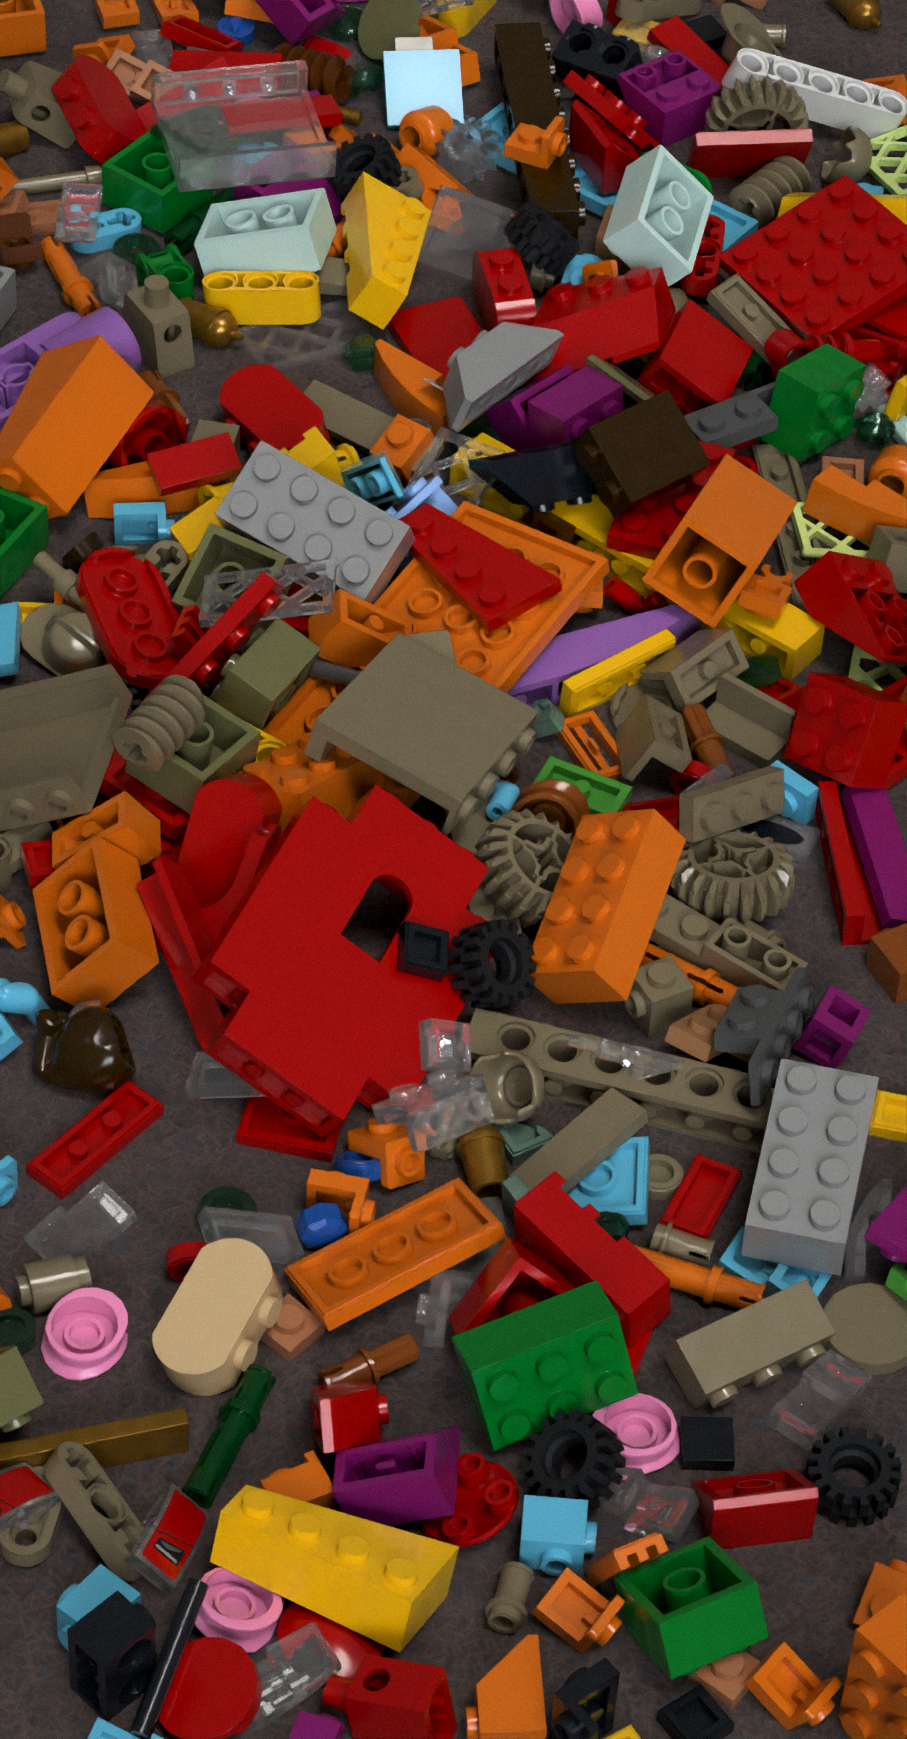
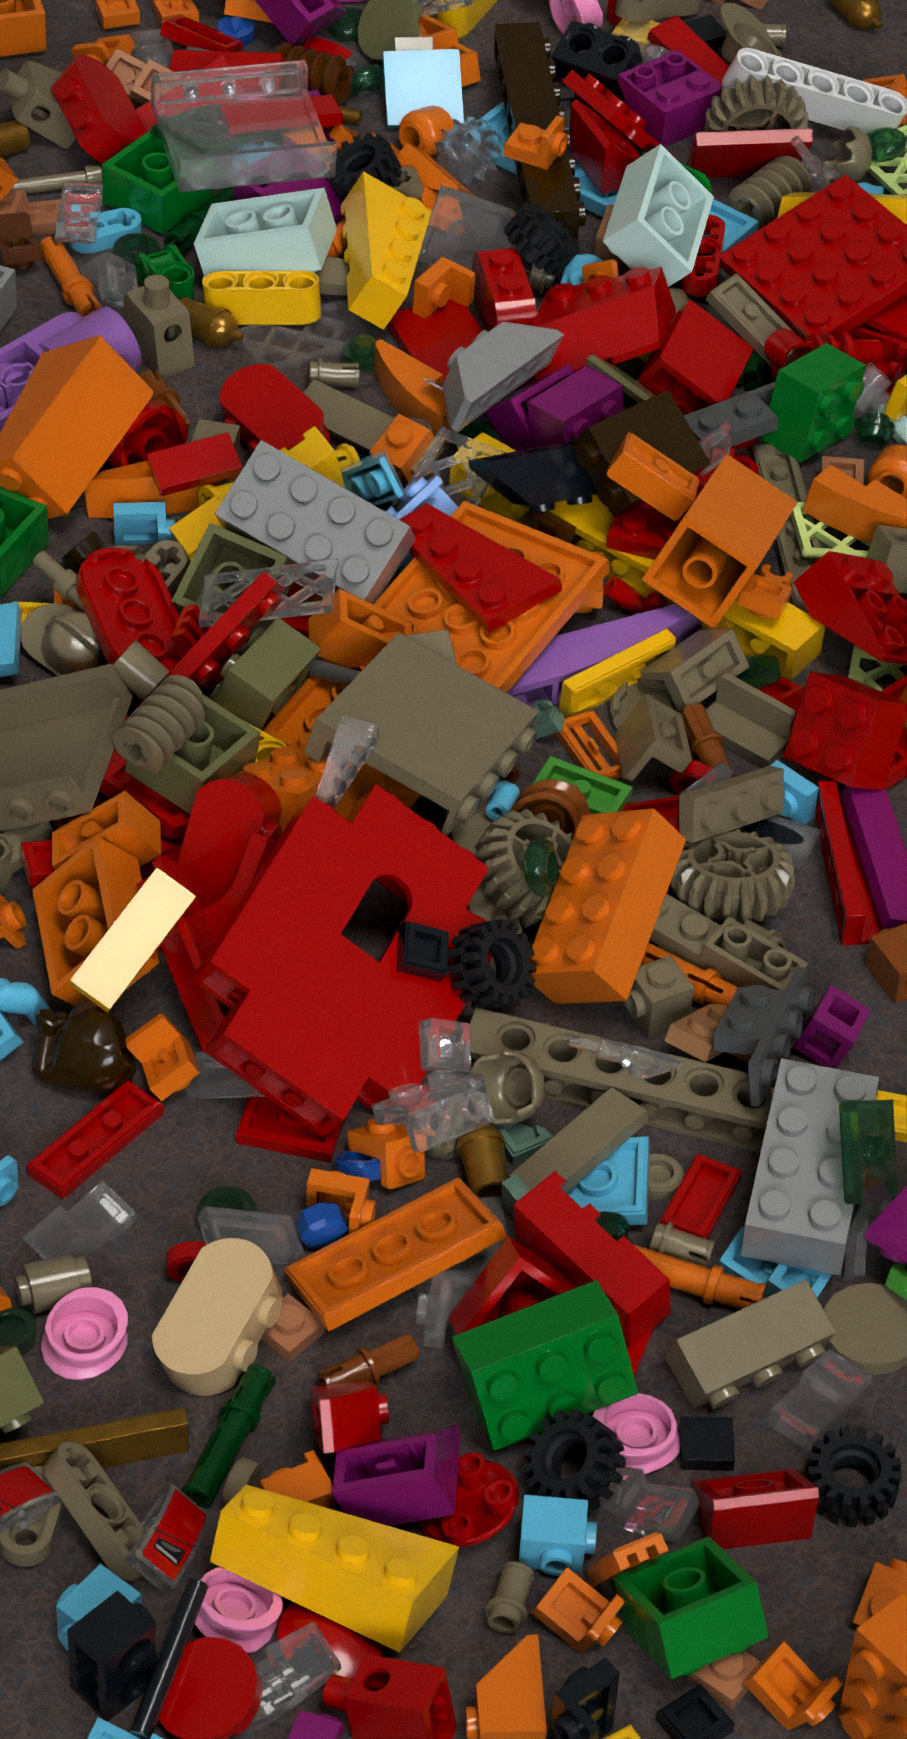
none -> yellow tile [69,868,196,1013]
none -> dark tan piece [112,640,170,701]
none -> orange bracket [125,1014,200,1101]
none -> dark tan tile [222,1457,263,1506]
none -> dark tan pin [307,358,360,389]
none -> clear slope [316,716,379,808]
none -> orange bracket [413,257,475,319]
none -> clear green piece [523,837,558,896]
none -> orange slope [606,432,699,521]
none -> clear slope [699,420,733,476]
none -> clear hand [791,136,842,190]
none -> clear green plate [839,1100,898,1204]
none -> clear green piece [866,127,907,162]

